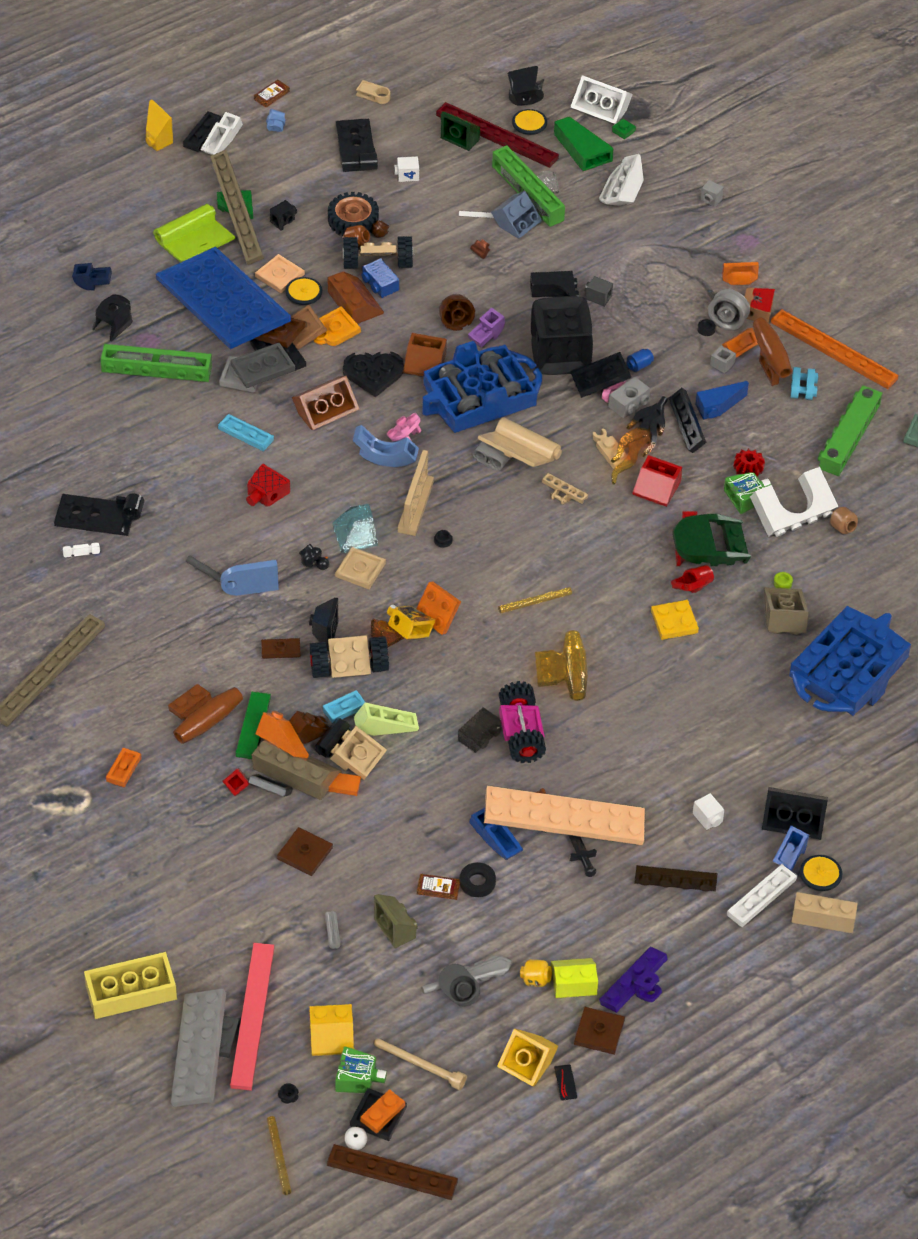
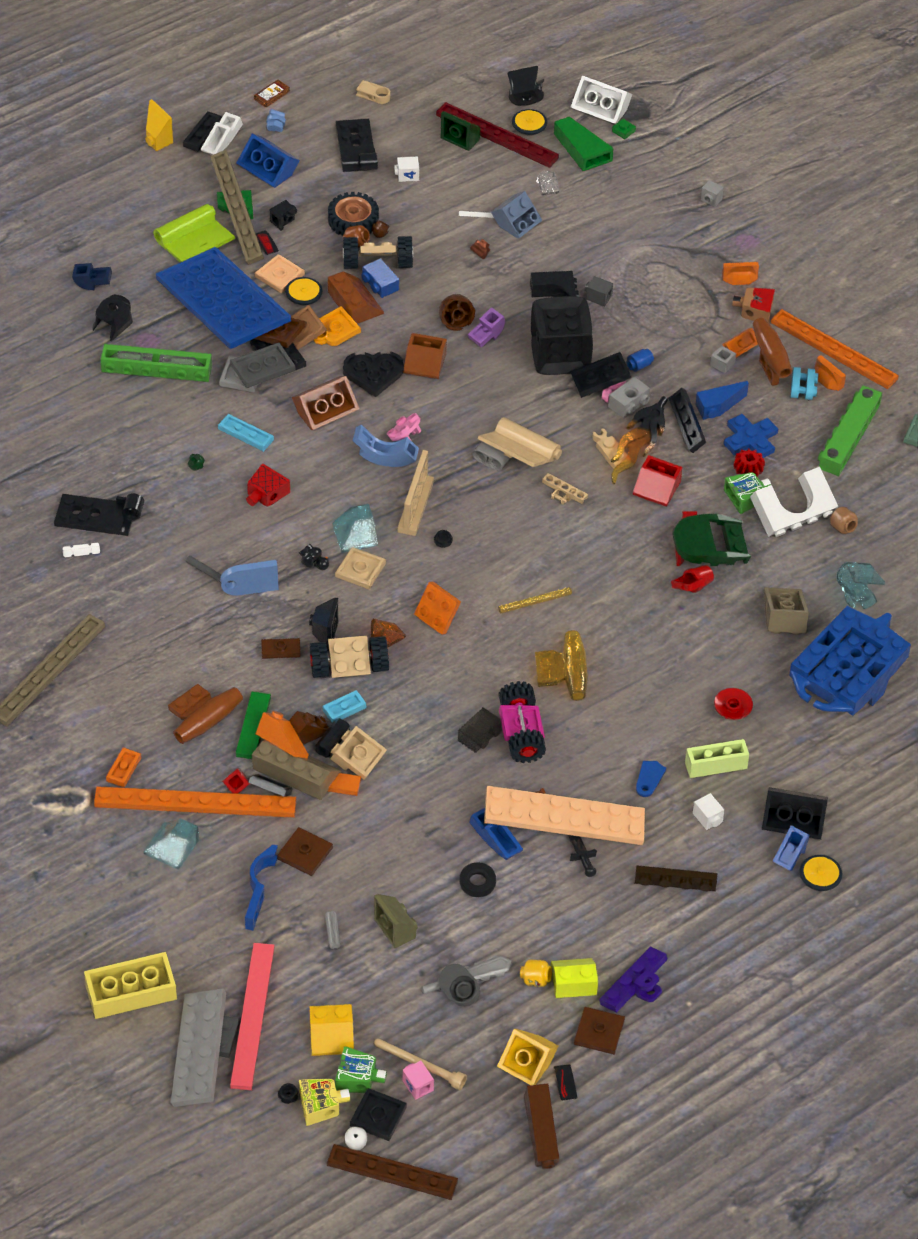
clear yellow bar [267,1116,292,1195] -> none
yellowish green slope [354,703,419,736] -> none
orange plate [360,1089,405,1134] -> none
yellow torso [387,605,435,639] -> none
tile [417,874,460,900] -> none
blue piece [422,341,543,433] -> none
bright green piece [492,145,565,227] -> none
white wedge [599,154,644,206] -> none
yellow plate [651,600,699,640] -> none
black tile [698,319,716,336] -> none
light grey wheel [708,288,750,330] -> none
white plate [727,864,797,927] -> none
lime tile [773,572,793,589] -> none
tan brick [792,892,858,933] -> none
none -> orange plate [94,786,296,818]
none -> clear light blue slope [144,818,199,869]
none -> dark green piece [188,454,205,471]
none -> blue slope [236,133,300,188]
none -> blue piece [245,844,278,931]
none -> sticker [256,230,279,255]
none -> torso [299,1079,350,1126]
none -> bright pink brick [402,1061,434,1100]
none -> reddish brown slope [524,1083,559,1169]
none -> blue piece [636,761,666,797]
none -> yellowish green brick [685,739,749,778]
none -> red dish [714,688,753,720]
none -> blue plate [723,414,779,458]
none -> orange slope [814,355,846,391]
none -> clear light blue piece [836,562,885,609]

